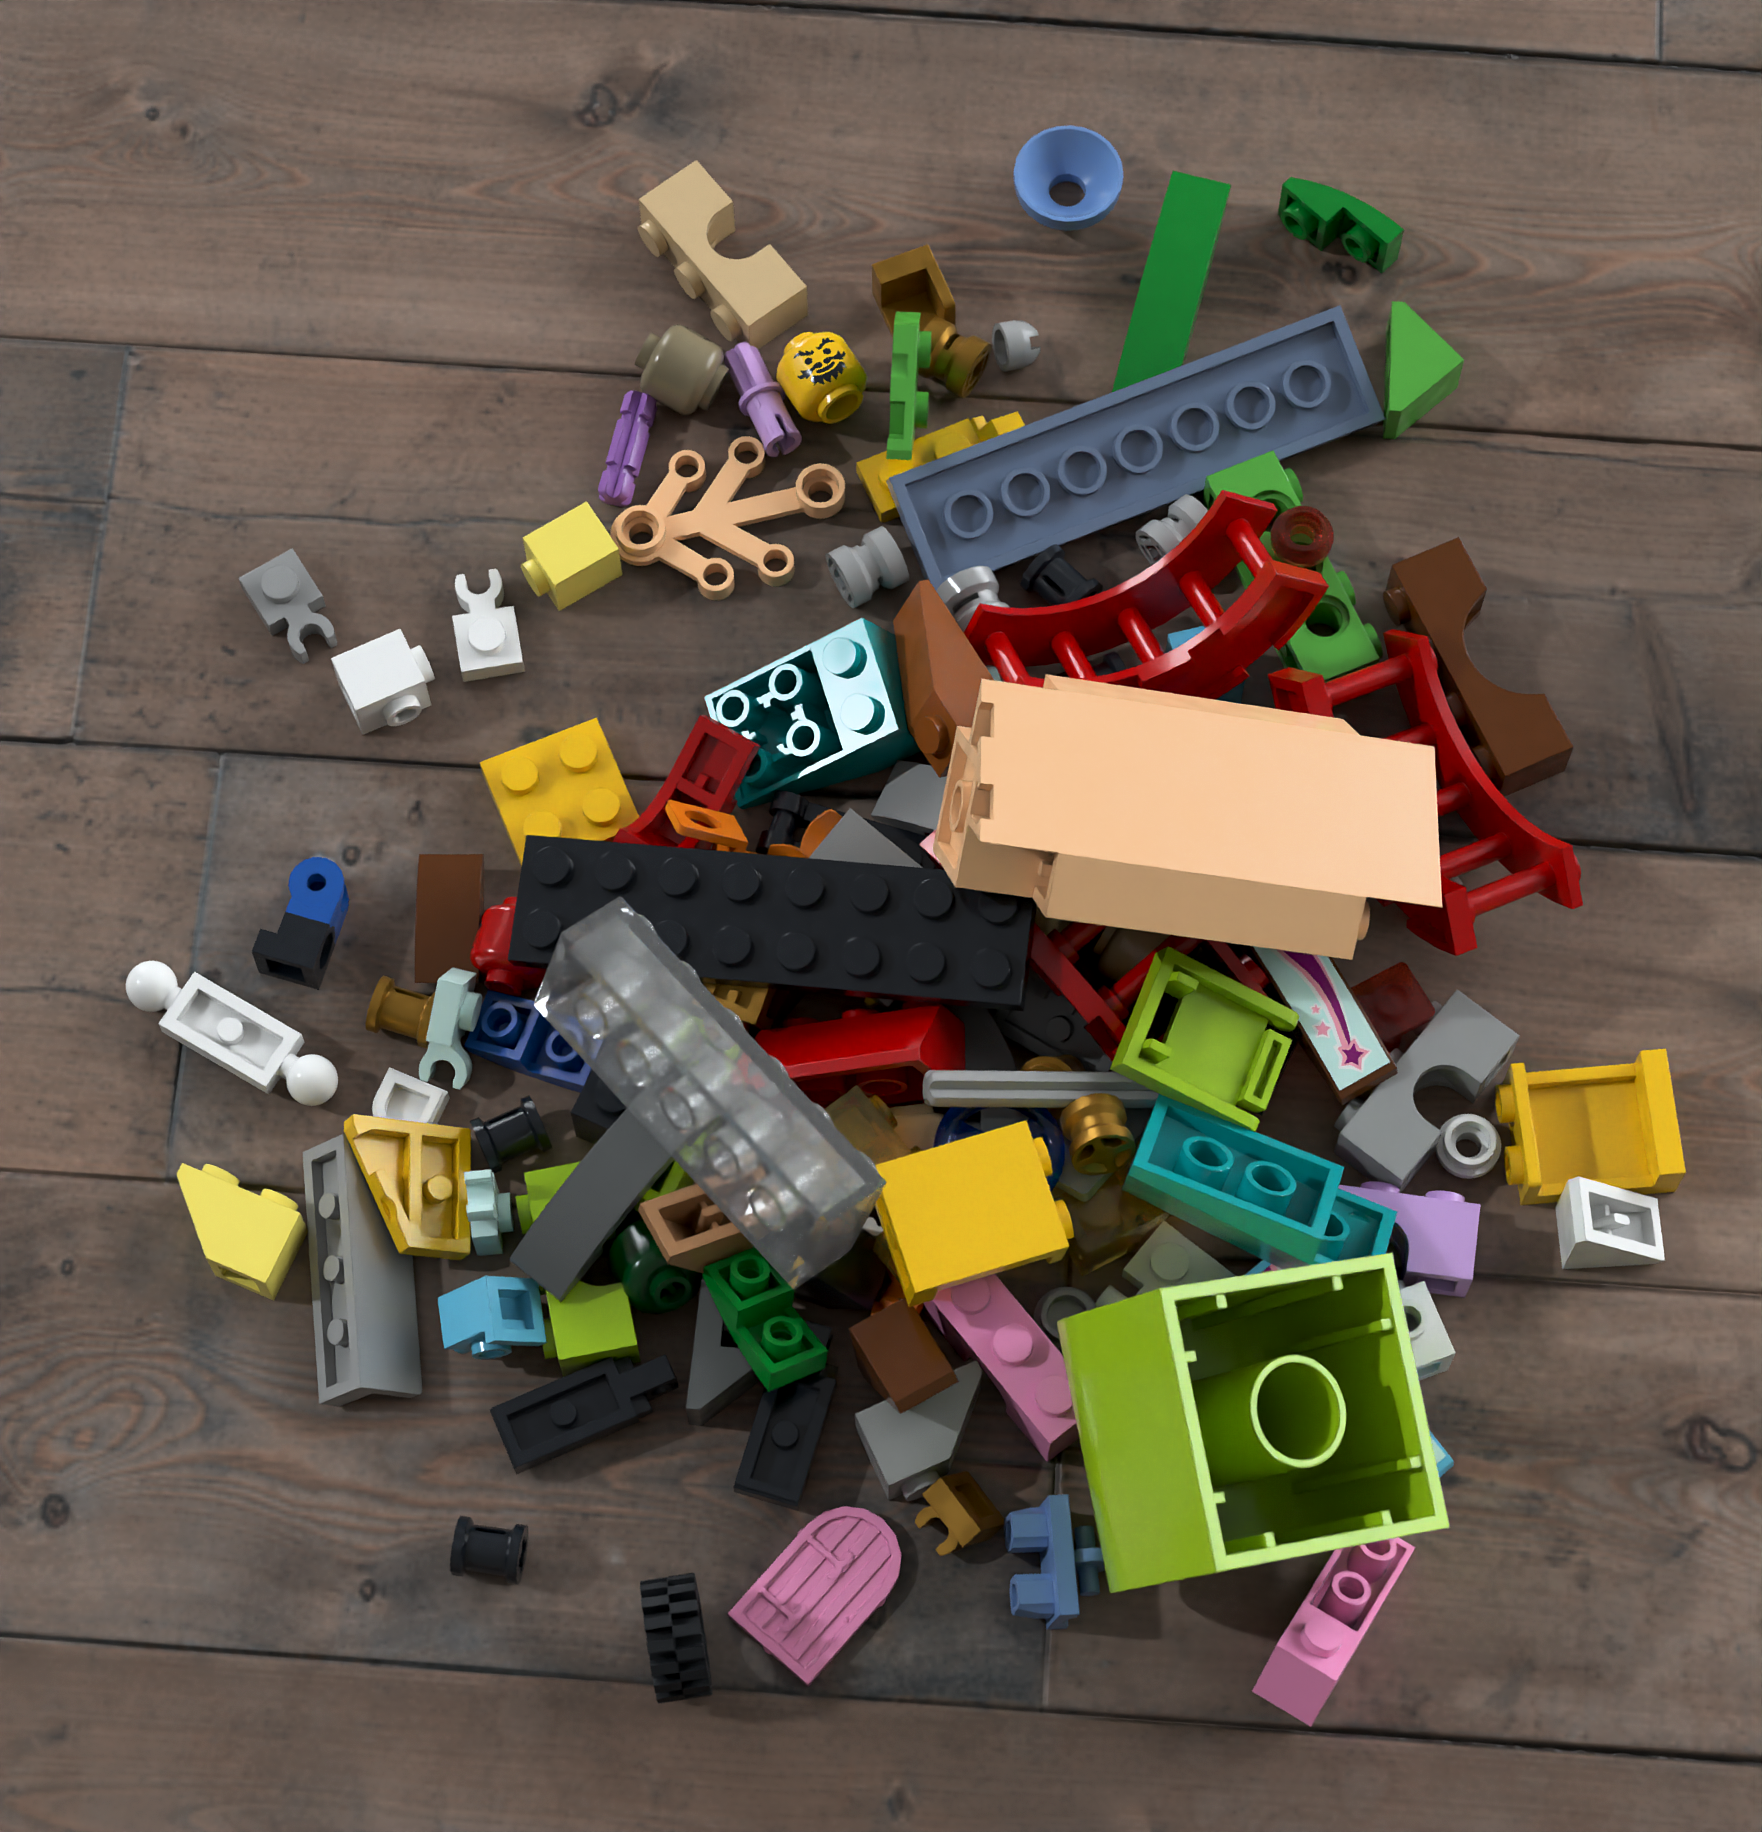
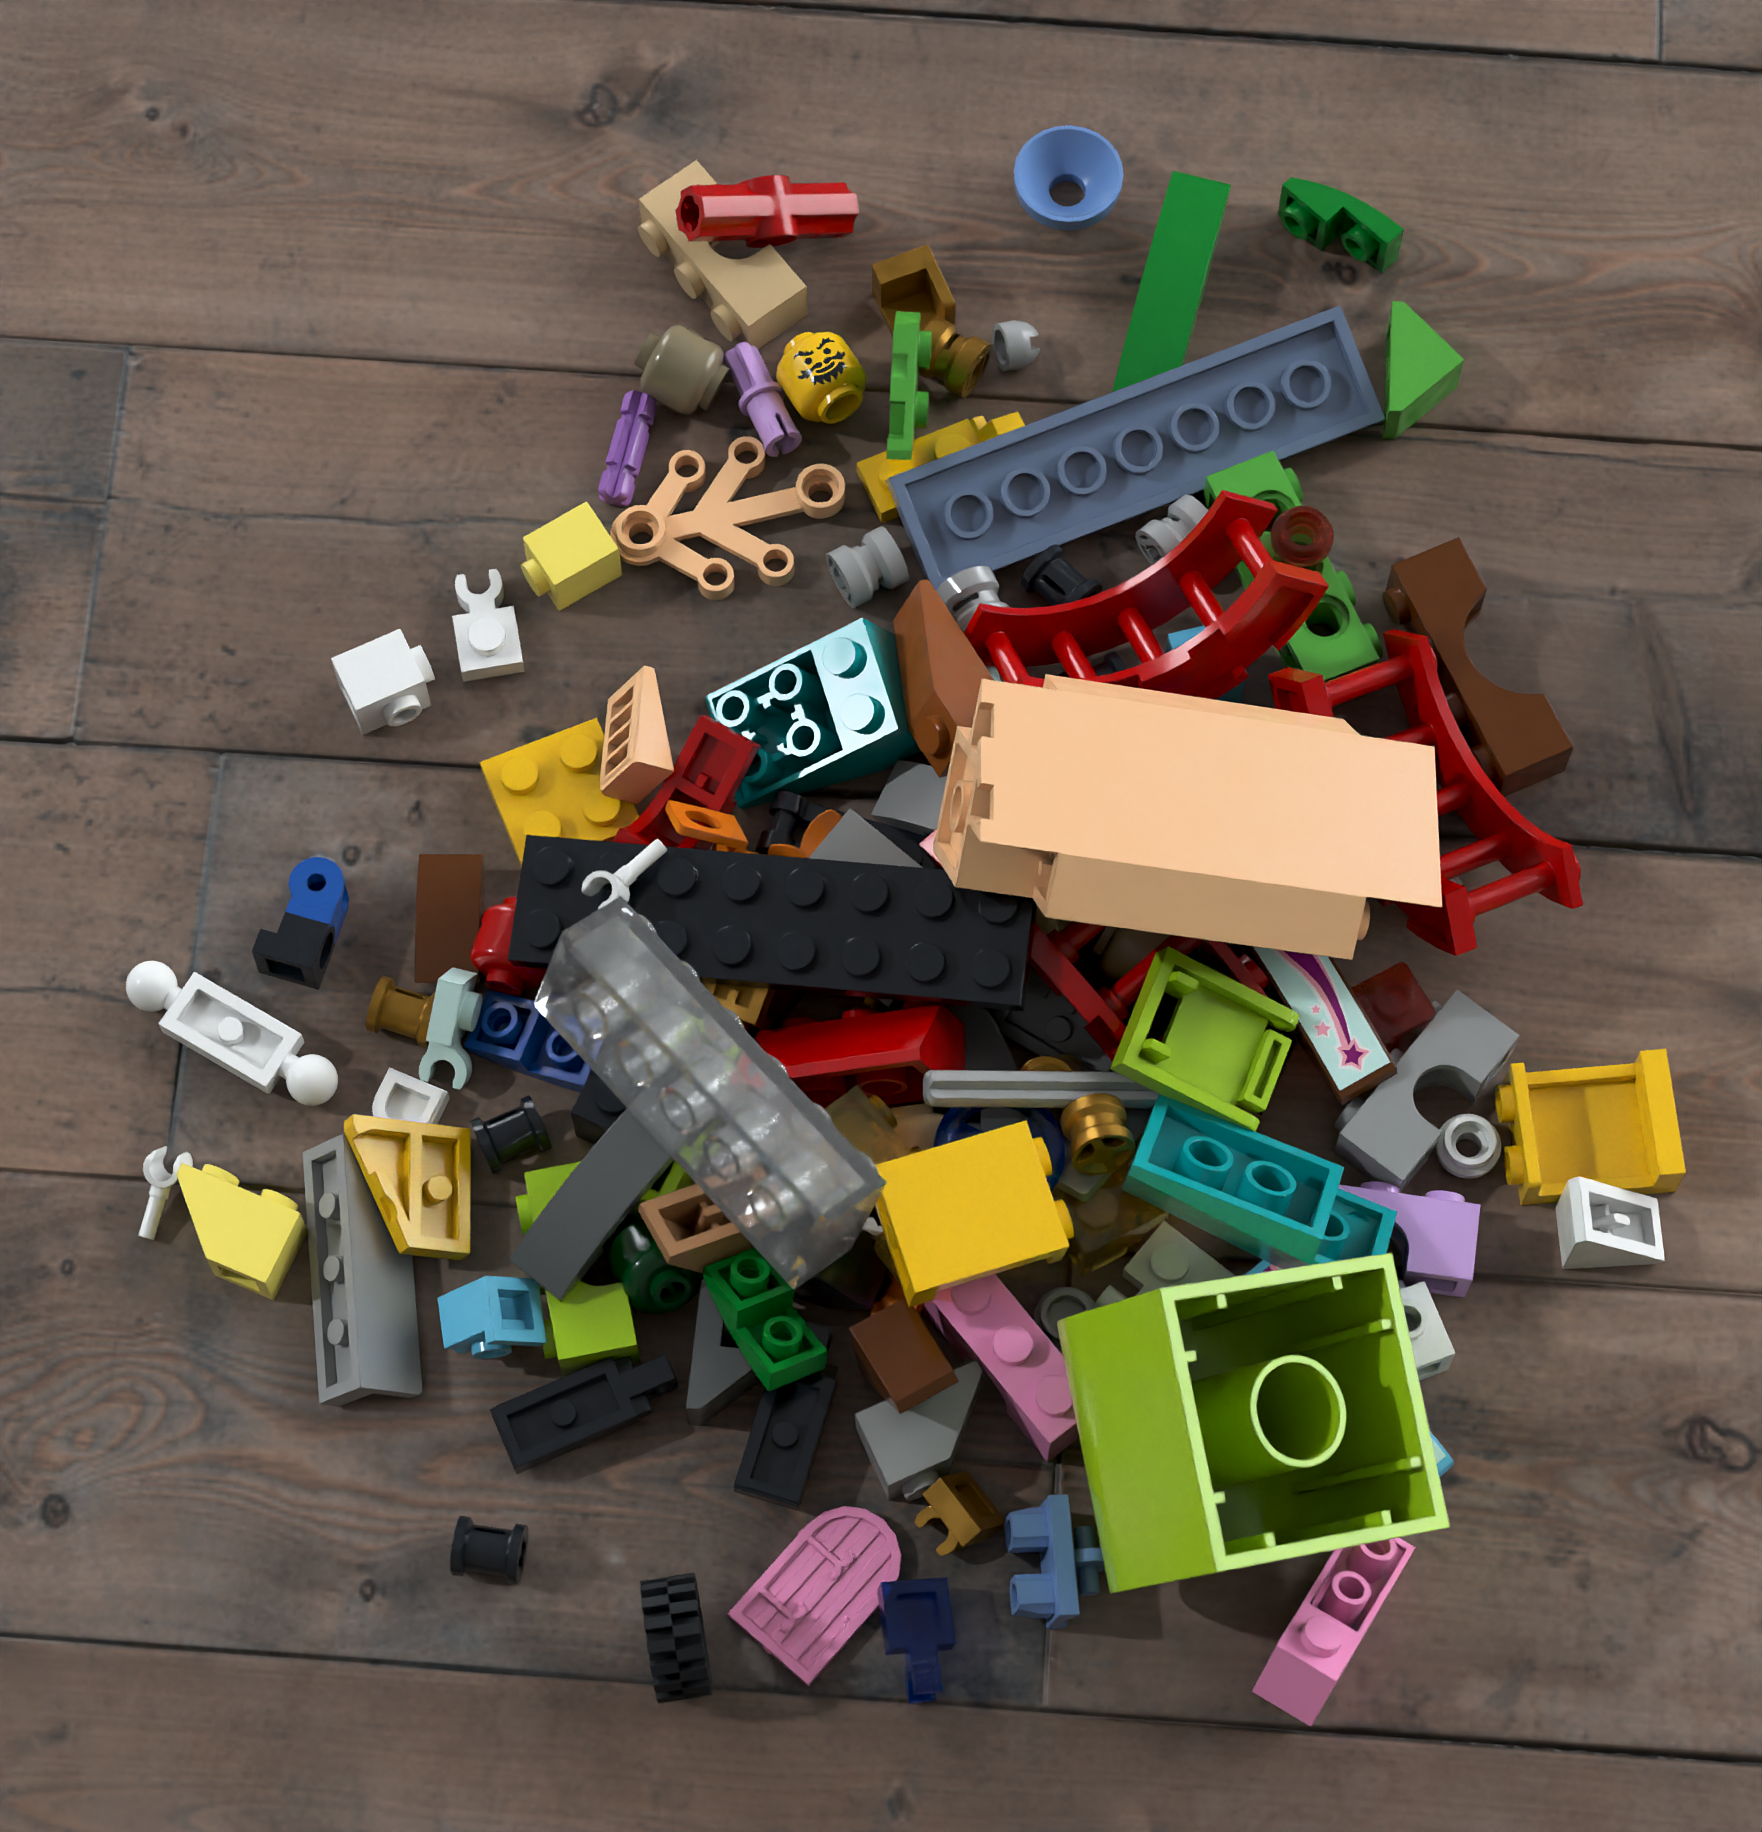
light grey plate [239,548,337,664] -> none
light aqua plate [464,1169,514,1256] -> none
none -> white hand [138,1146,193,1240]
none -> white hand [582,839,668,913]
none -> light nougat slope [600,665,674,804]
none -> red piece [675,175,859,248]
none -> clear blue plate [877,1577,956,1704]

